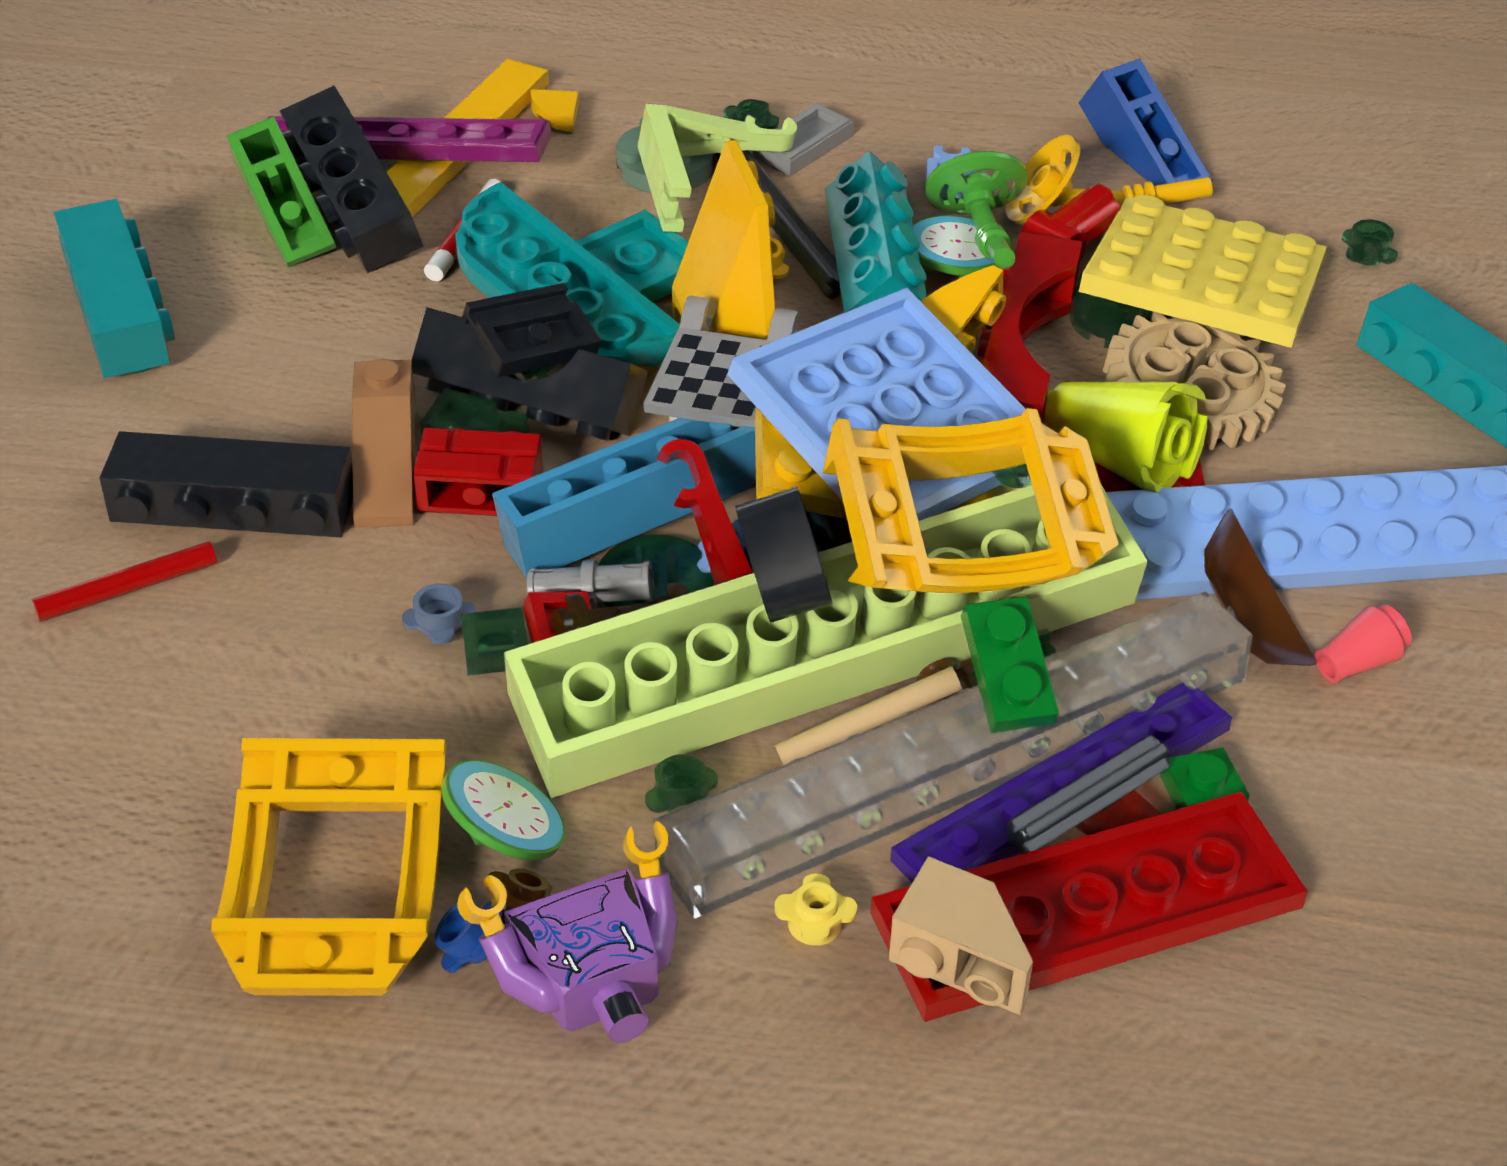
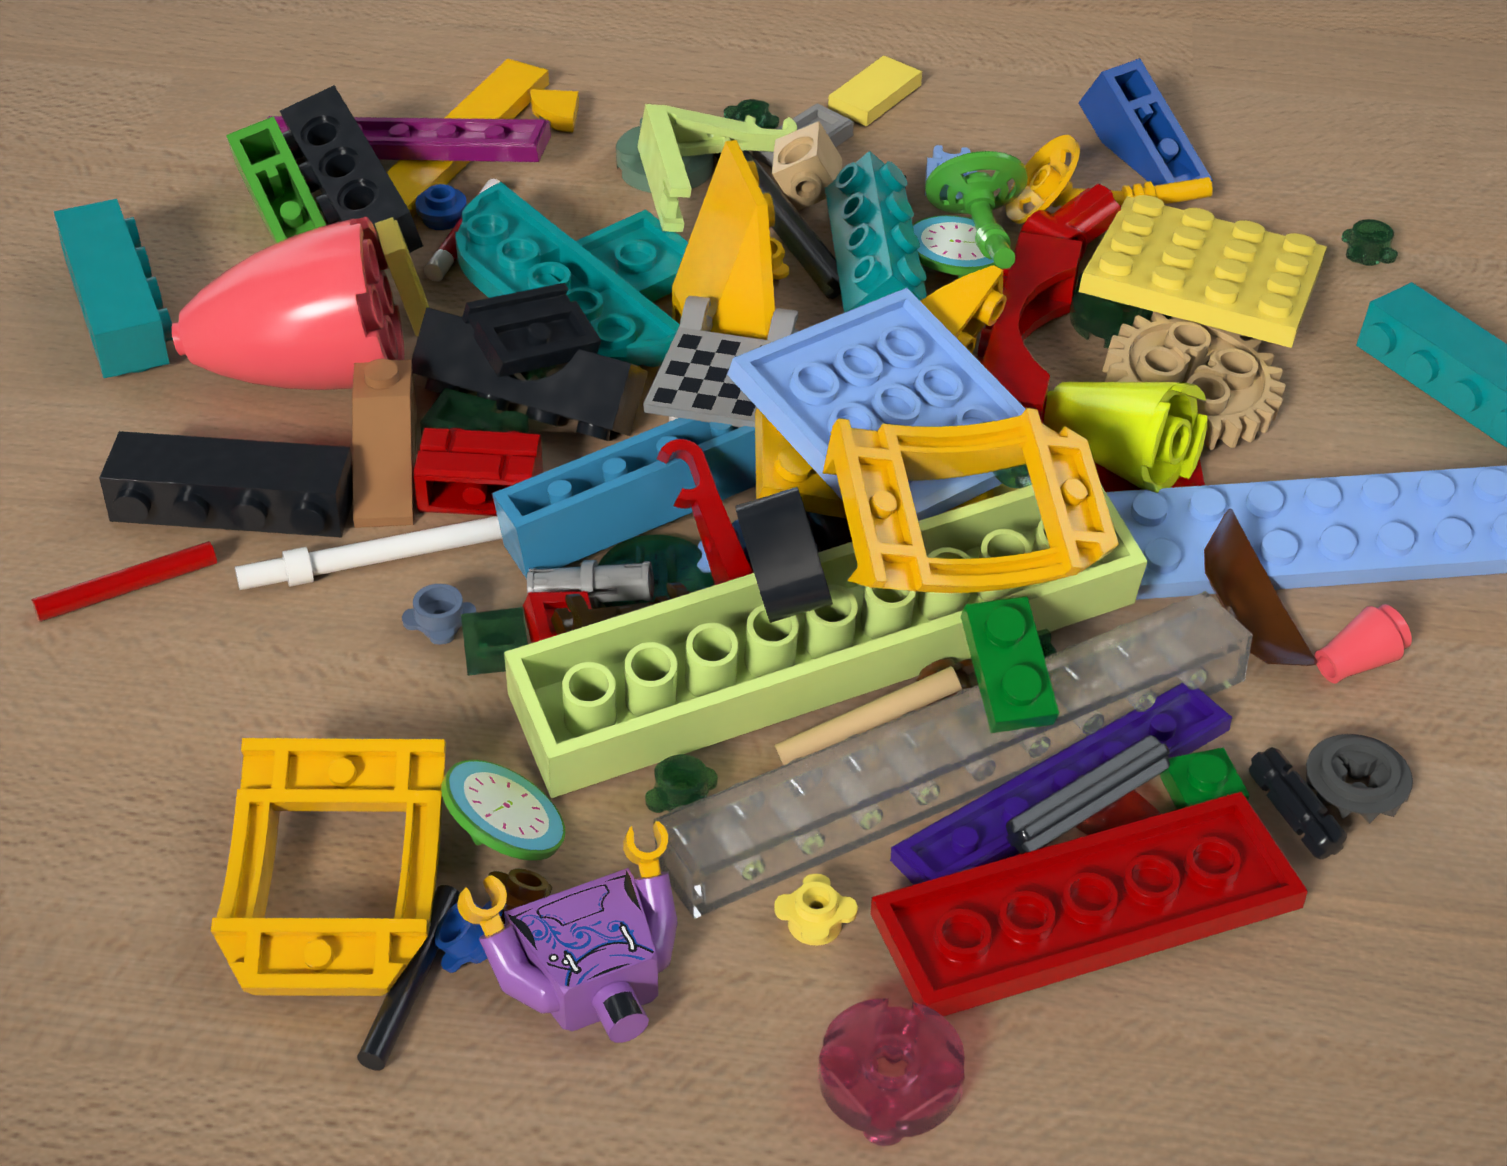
tan slope [889,856,1033,1015] -> none
none -> coral cylinder [172,217,405,390]
none -> white bar [235,516,502,590]
none -> black bar [357,885,460,1071]
none -> light yellow tile [375,217,429,337]
none -> blue plate [415,184,467,230]
none -> tan brick [772,121,842,211]
none -> clear pink plate [818,998,965,1146]
none -> light yellow tile [828,55,922,126]
none -> black axle [1249,747,1347,860]
none -> dark grey gear [1306,734,1413,824]

